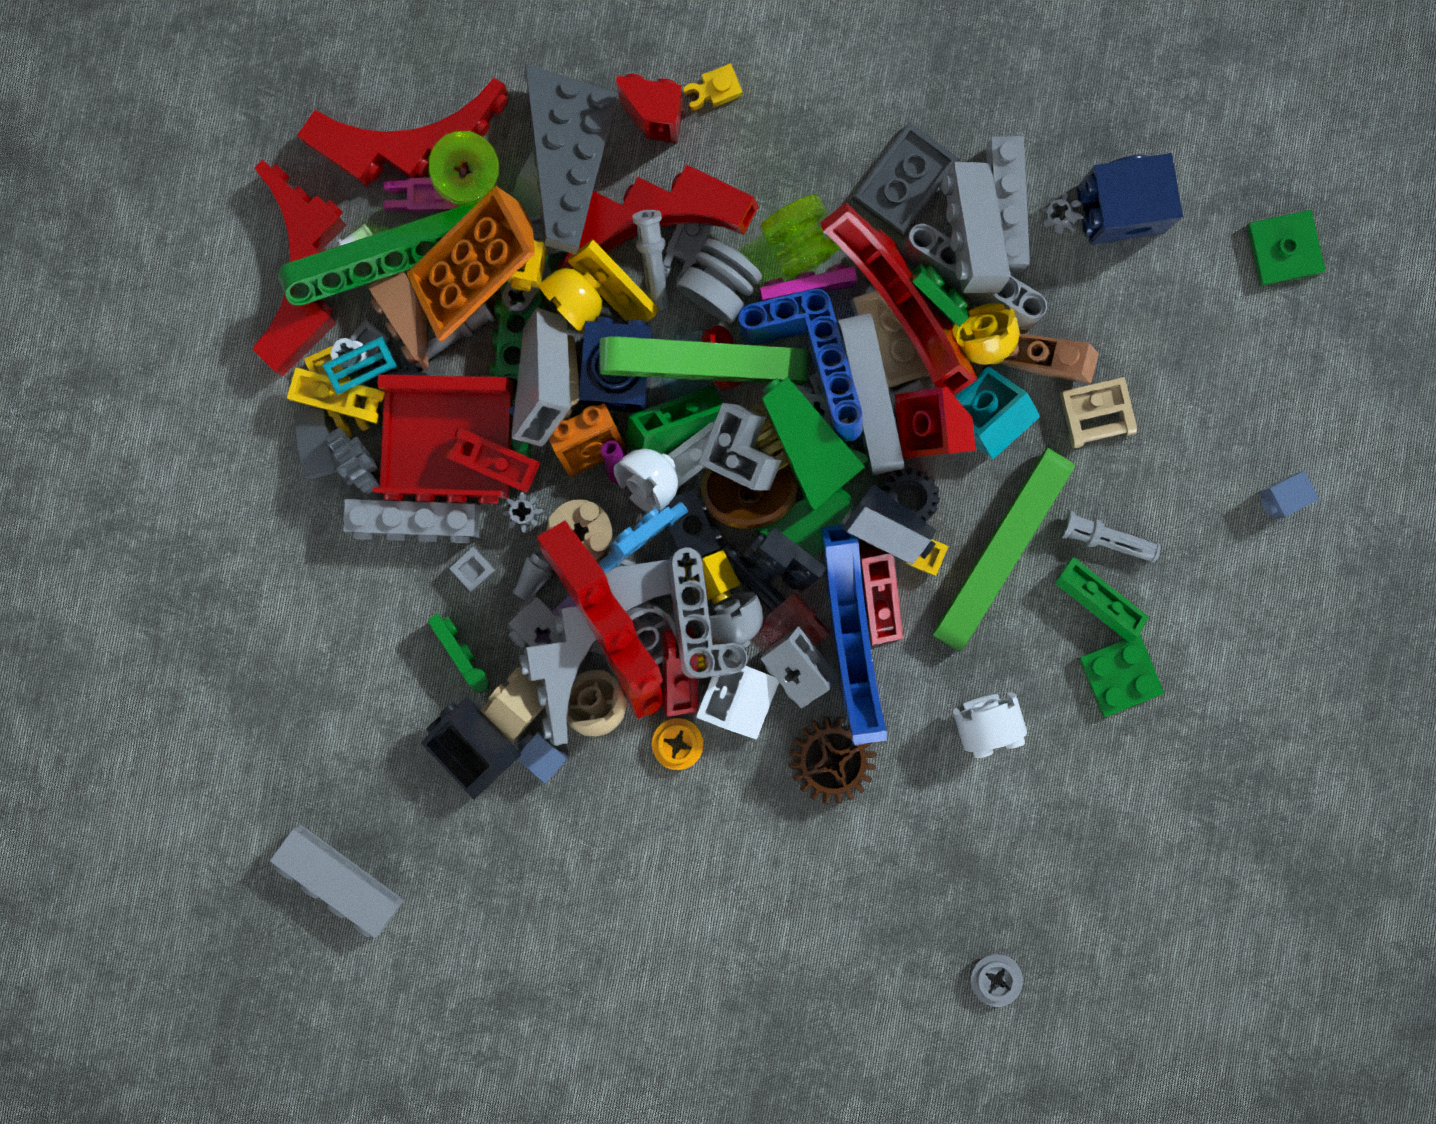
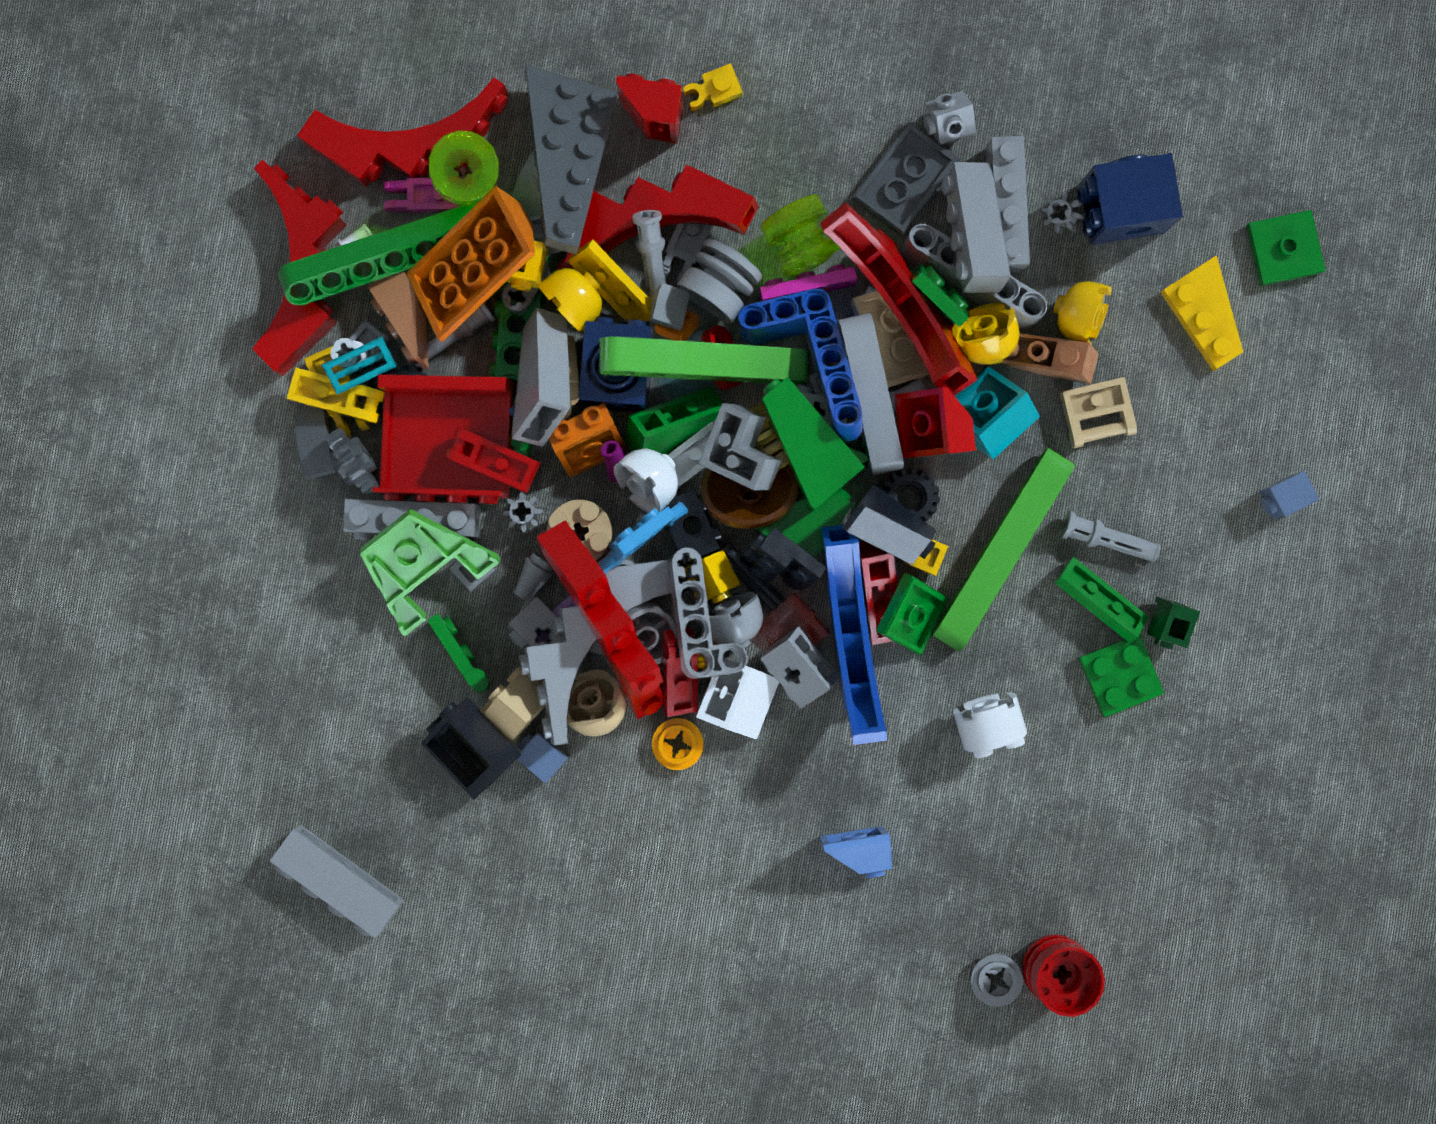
reddish brown gear [789,716,876,804] -> none
none -> bright green wing [360,509,500,637]
none -> light grey slope [650,283,689,331]
none -> orange plate [655,310,700,341]
none -> medium blue slope [819,826,892,878]
none -> green plate [876,573,949,656]
none -> light grey brick [924,91,976,145]
none -> red wheel [1021,934,1105,1017]
none -> yellow cylinder [1053,281,1112,345]
none -> dark green brick [1147,596,1200,650]
none -> yellow wing [1160,255,1243,371]

